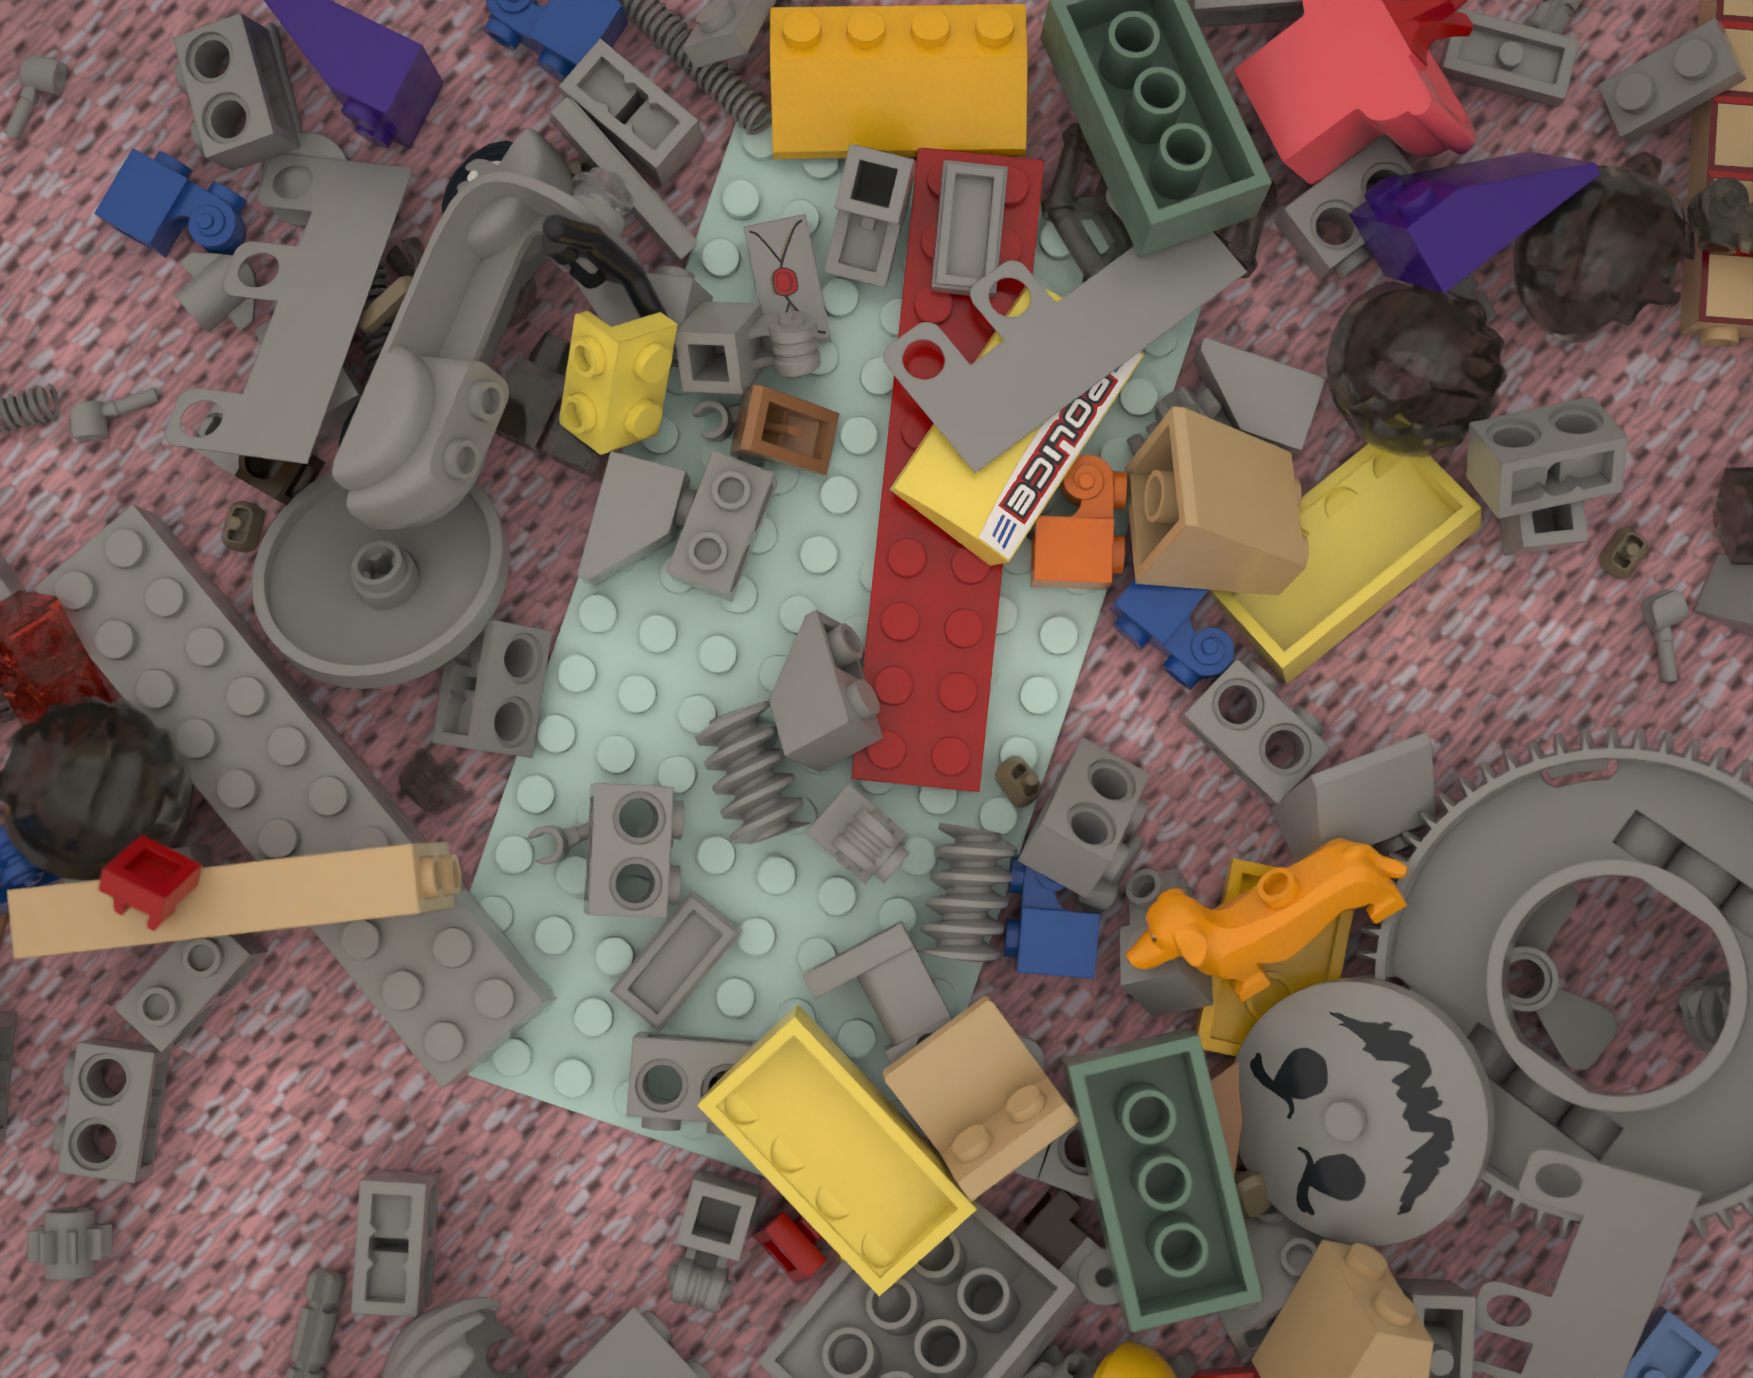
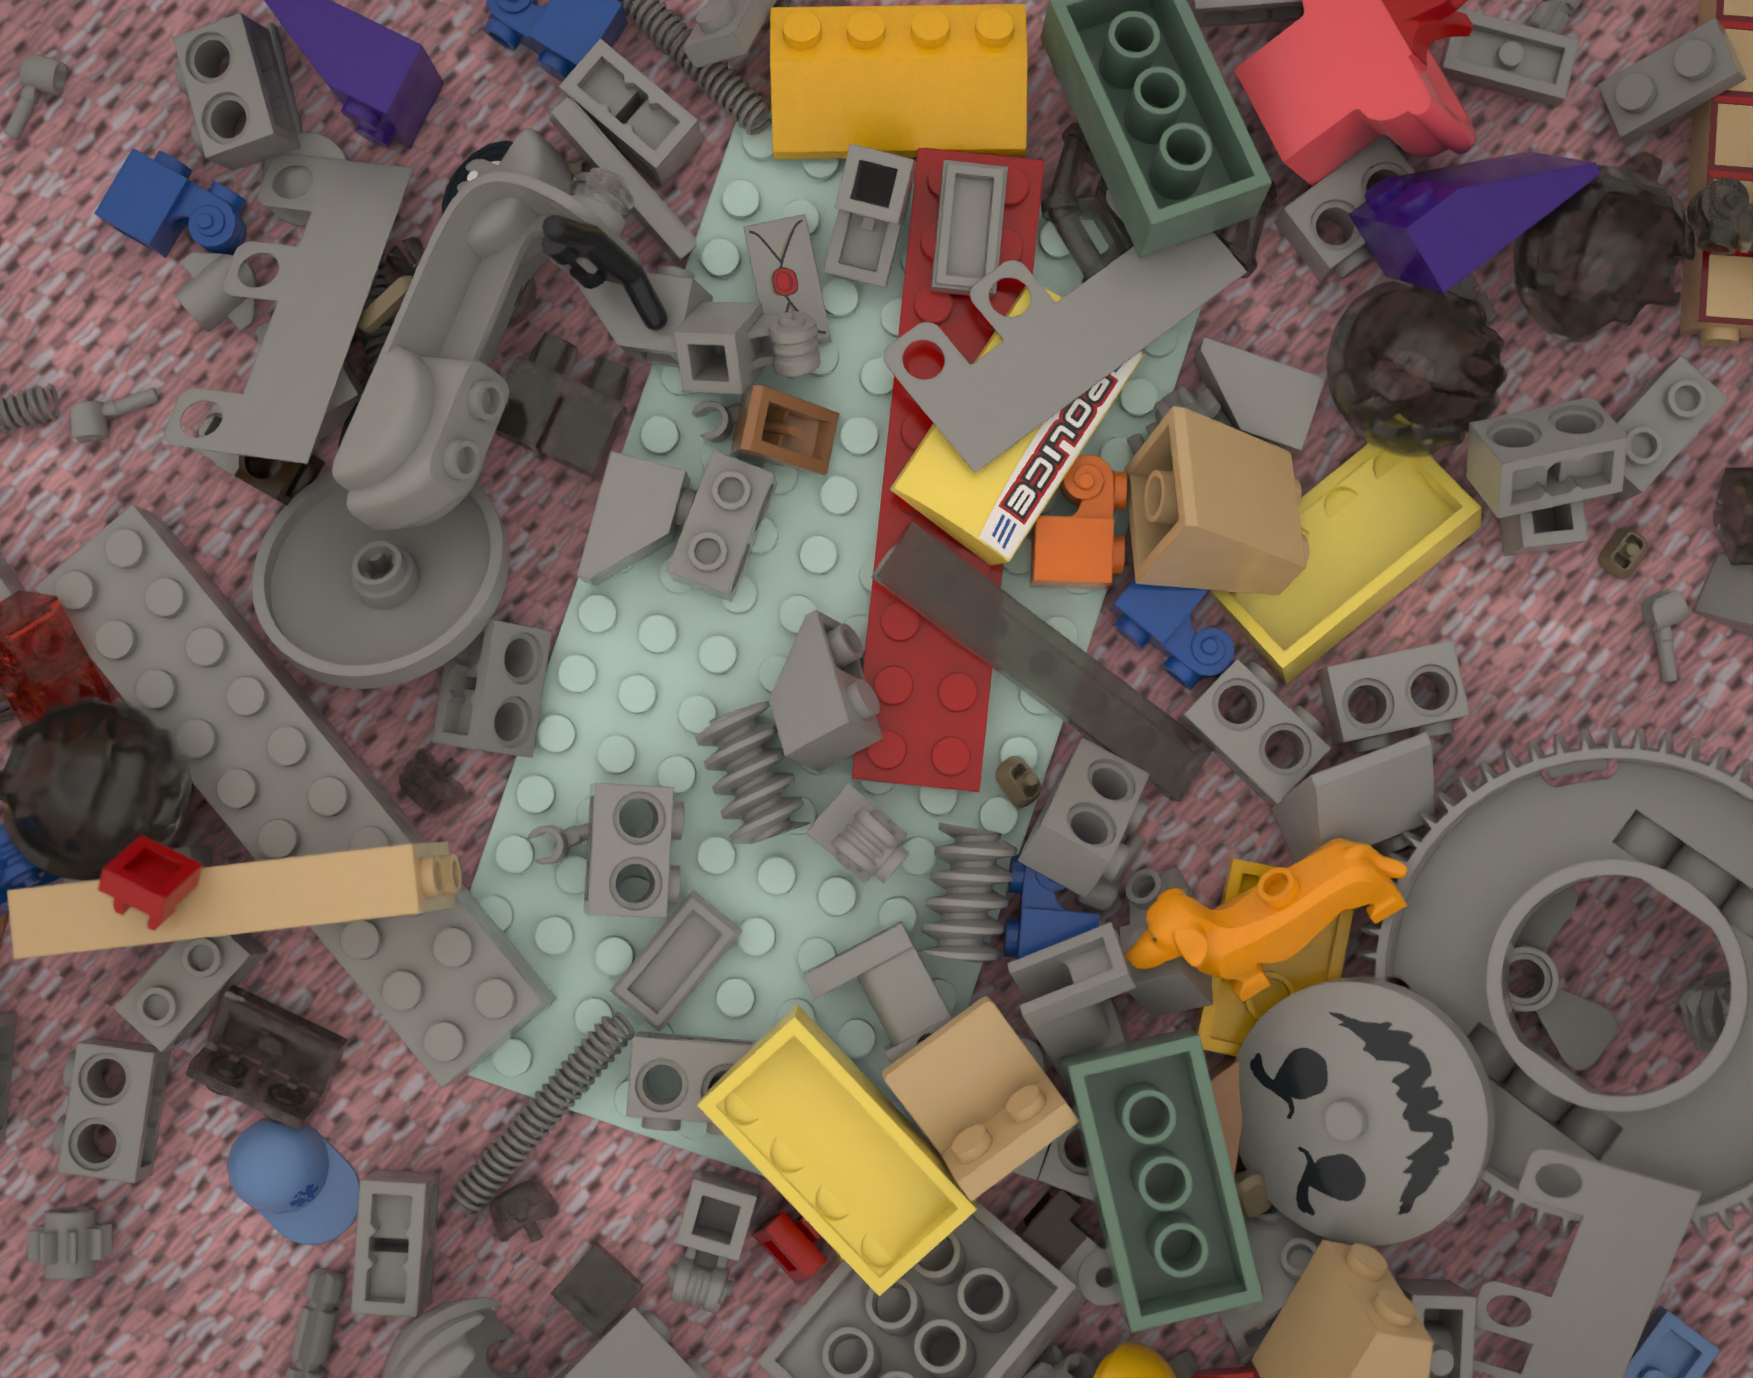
dark tan rock [221,501,265,552] -> none
light yellow bracket [559,311,678,455] -> none
none -> clear smoke bracket [186,984,349,1129]
none -> medium blue cap [227,1115,360,1245]
none -> light grey piece [451,1011,634,1219]
none -> clear smoke piece [489,1180,560,1243]
none -> clear smoke plate [550,1241,644,1338]
none -> clear smoke tile [871,523,1213,801]
none -> light grey piece [1007,922,1136,1081]
none -> light grey brick [1317,640,1470,753]
none -> light grey brick [1612,356,1729,502]

